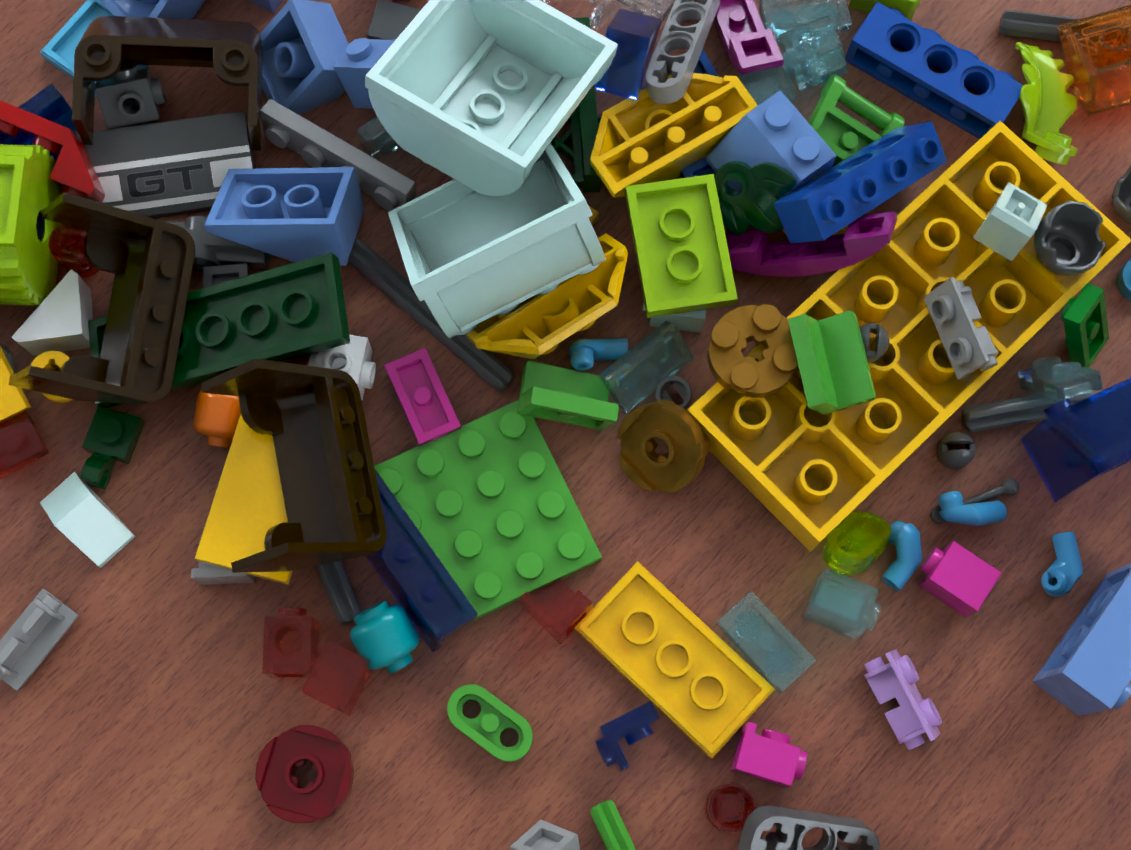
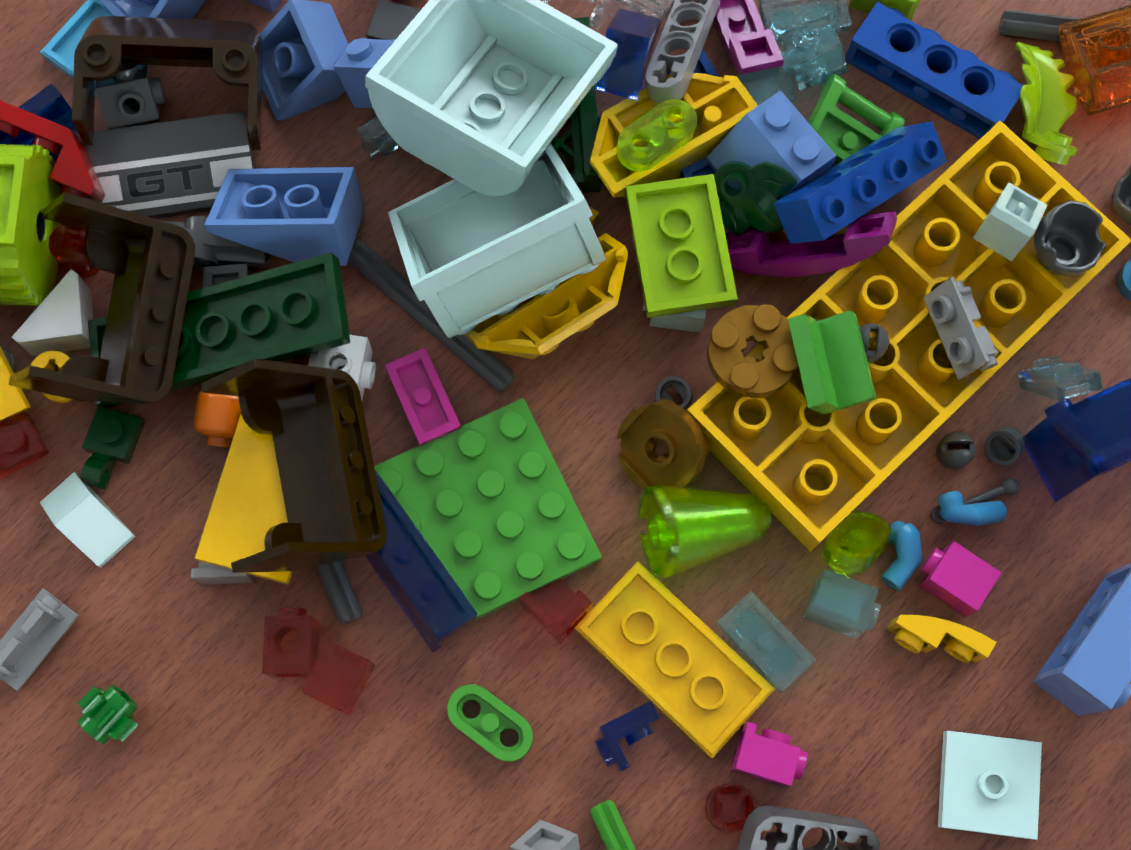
dark red plate [255,725,354,823] -> none
light grey plate [260,99,416,211] -> none
teal head [349,600,420,674] -> none
bright green panel [517,361,619,431] -> none
dark azure arm [568,338,628,371] -> none
clear light blue plate [599,320,694,413] -> none
lavender hinge [864,649,942,751] -> none
dark grey axle [962,386,1095,433] -> none
dark azure arm [1041,531,1083,597] -> none
green plate [1061,283,1109,371] -> none
none -> green gear [78,684,139,744]
none -> clear neon green plate [616,99,697,171]
none -> clear neon green cone [638,485,771,578]
none -> yellow slope [886,615,997,663]
none -> light aqua plate [938,731,1042,840]
none -> dark grey hinge [985,426,1025,465]

